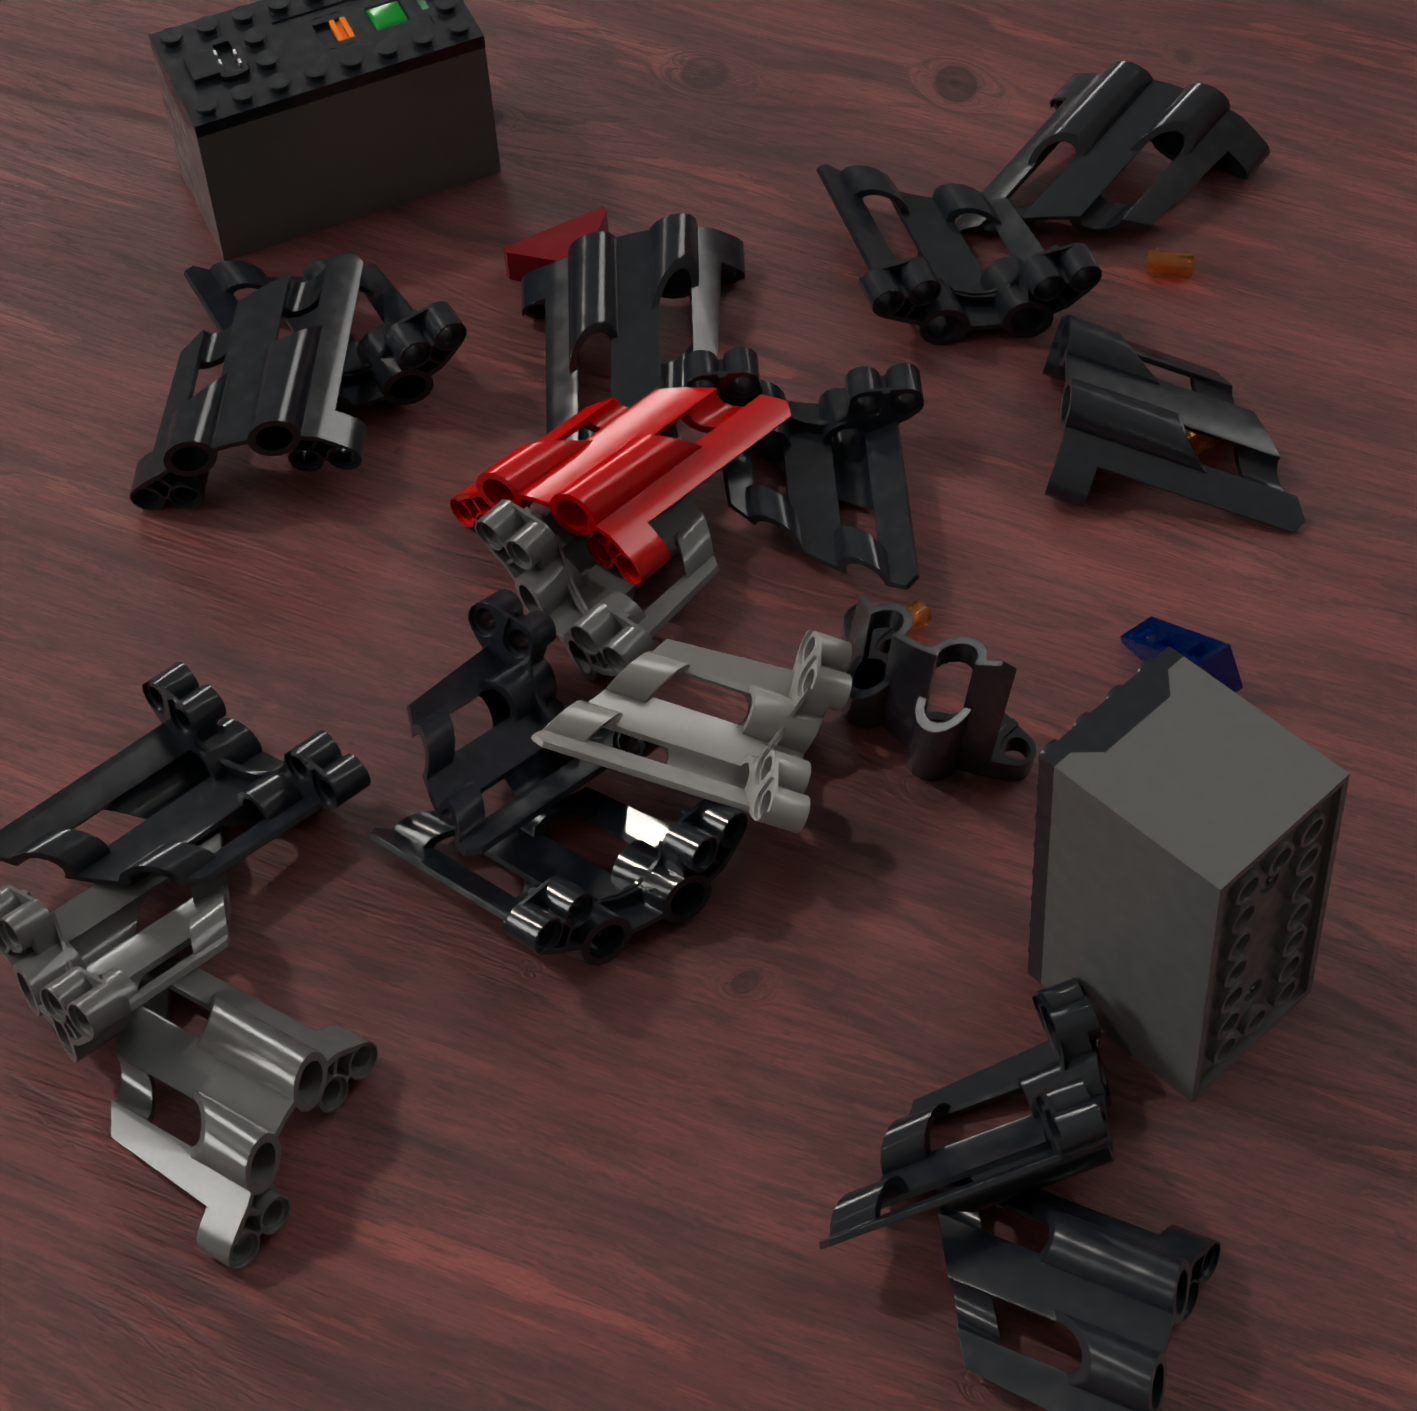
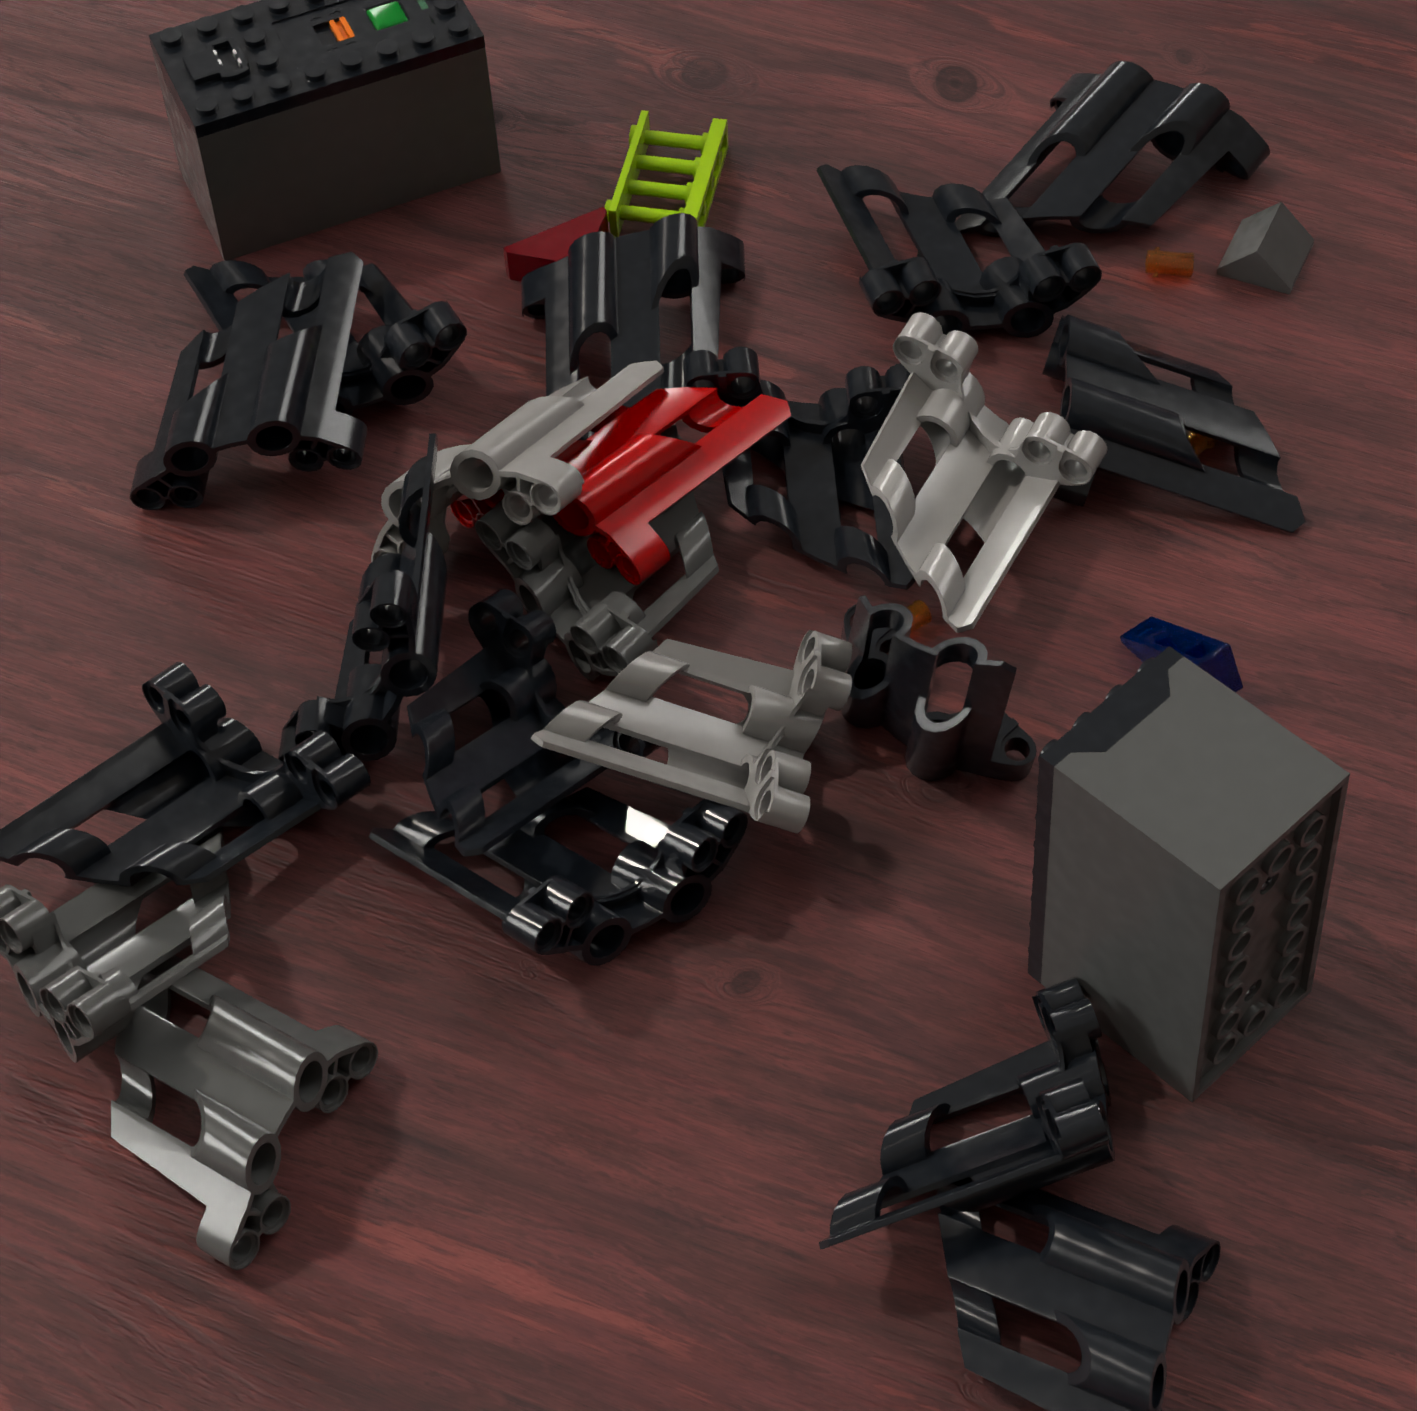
none -> black panel [278,433,447,761]
none -> light grey panel [371,360,664,562]
none -> lime fence [605,110,729,237]
none -> light grey panel [861,312,1107,633]
none -> dark grey slope [1217,202,1314,295]

